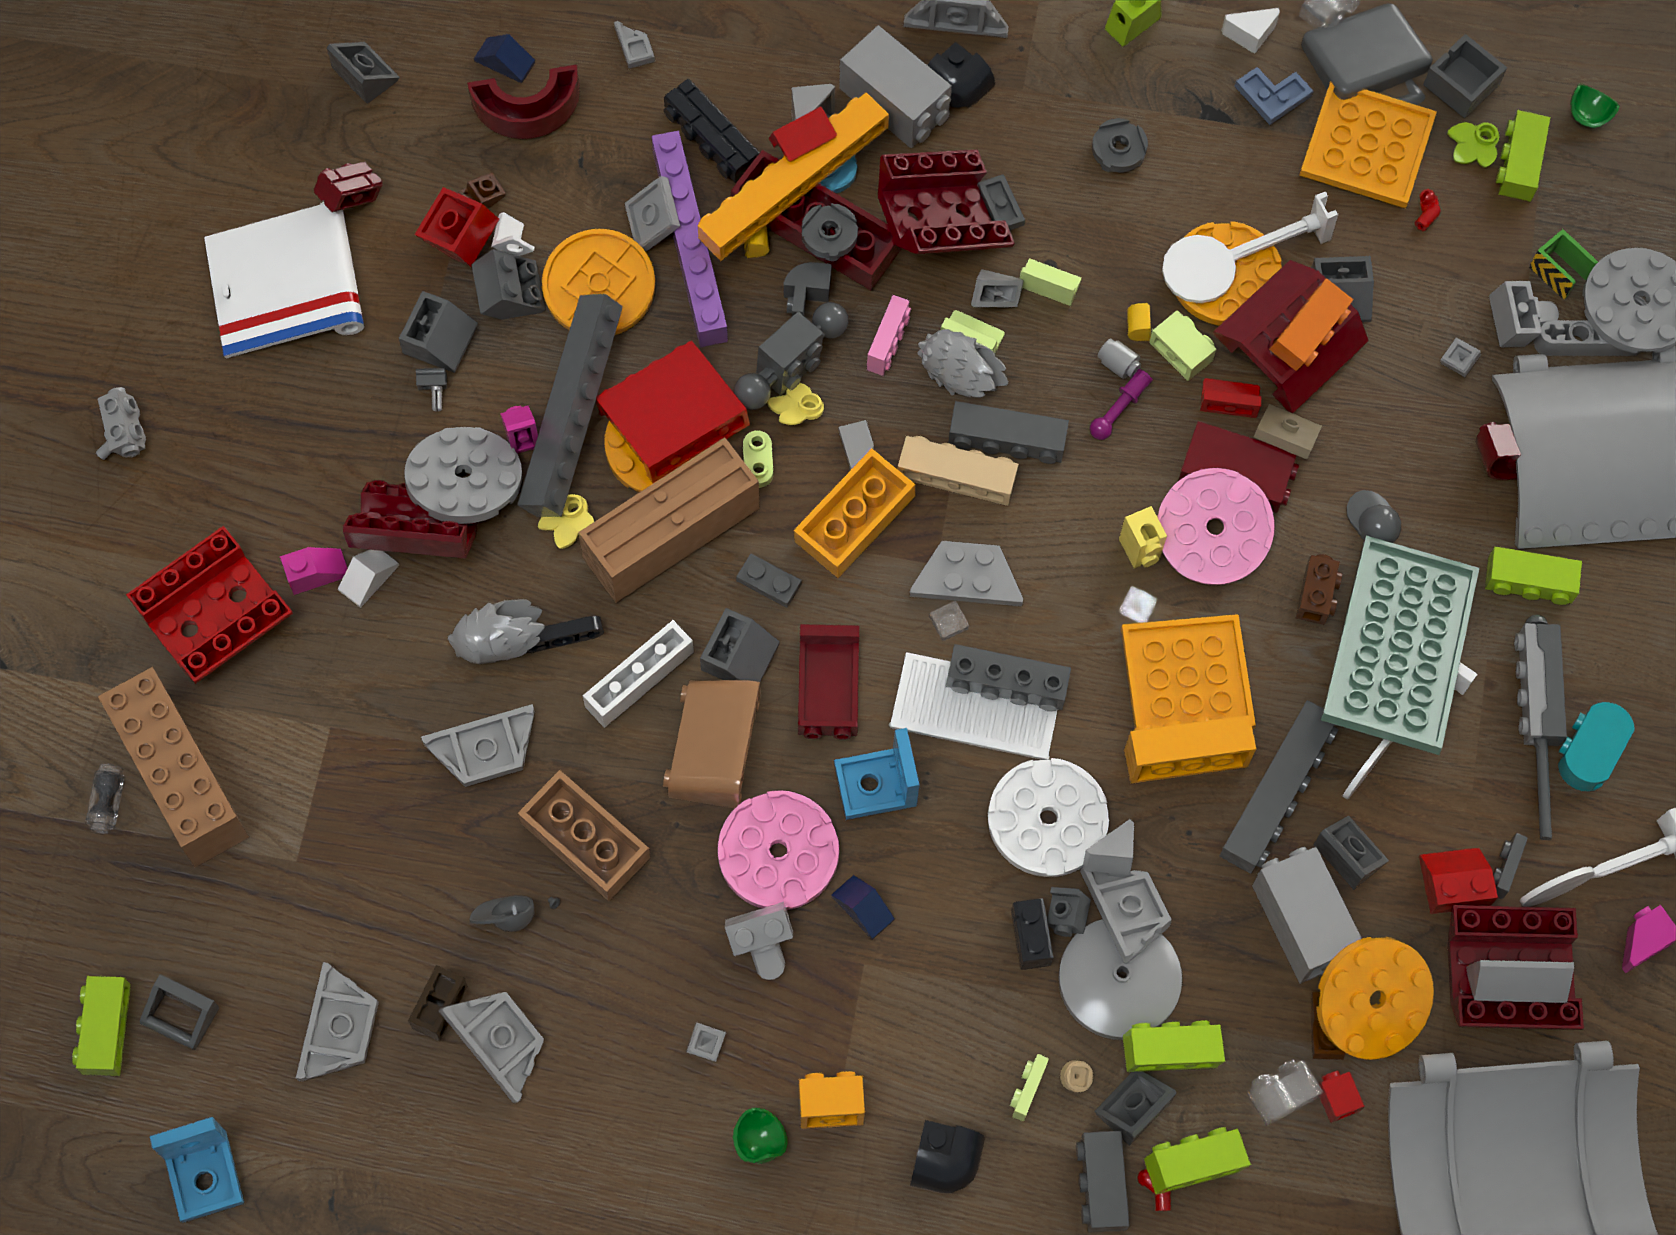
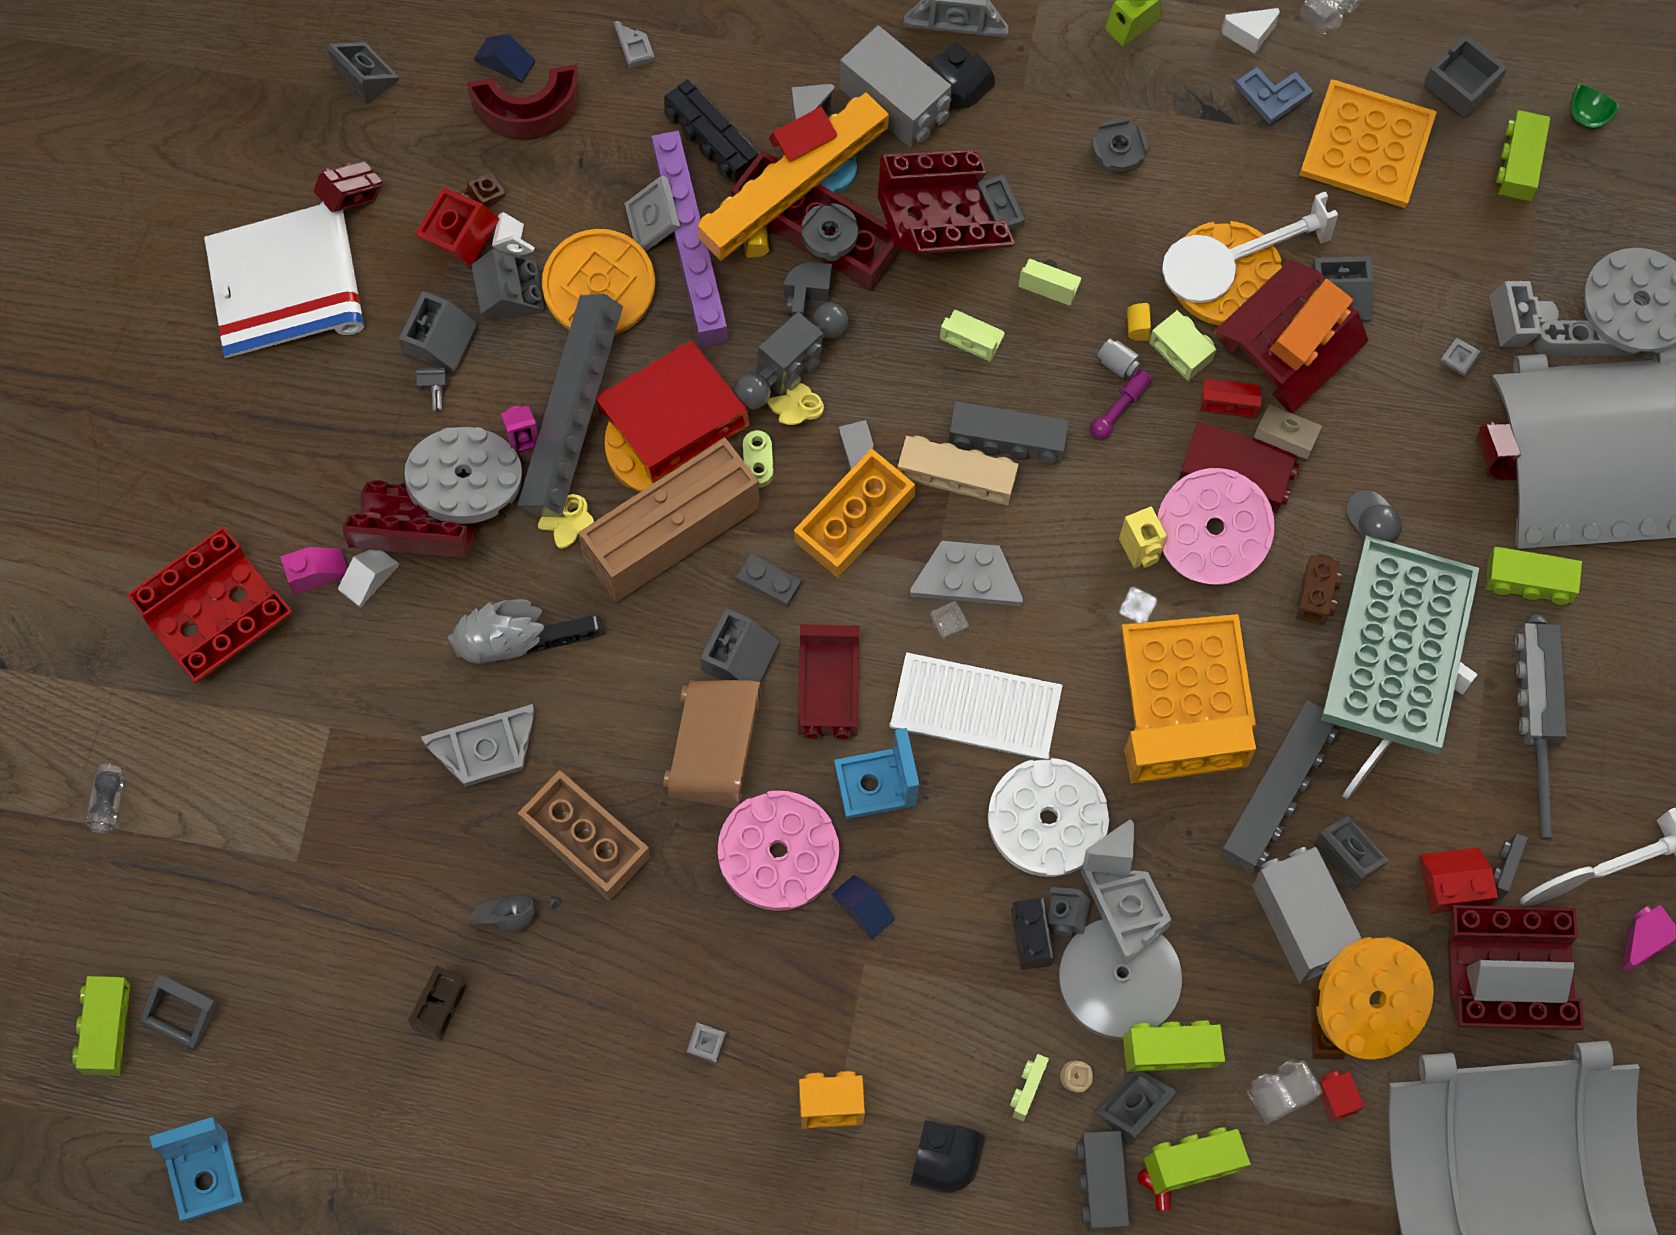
light grey brick [96,387,146,460] -> none
medium nougat brick [98,667,249,867] -> none
light grey wing [296,962,379,1081] -> none
light grey wing [439,992,544,1103] -> none
white brick [583,620,694,728] -> none
light grey brick [725,902,793,980] -> none
green helmet [733,1108,788,1164] -> none
bright pink piece [867,295,911,376] -> none
light grey head [917,329,1009,397] -> none
dark grey brick [946,644,1071,711] -> none
light grey slope [971,269,1024,307] -> none
dark grey piece [1301,3,1433,105] -> none
red arm [1414,189,1441,231] -> none
lime plate [1447,122,1499,168] -> none
bright green piece [1529,229,1598,299] -> none
teal brick [1558,702,1635,791] -> none

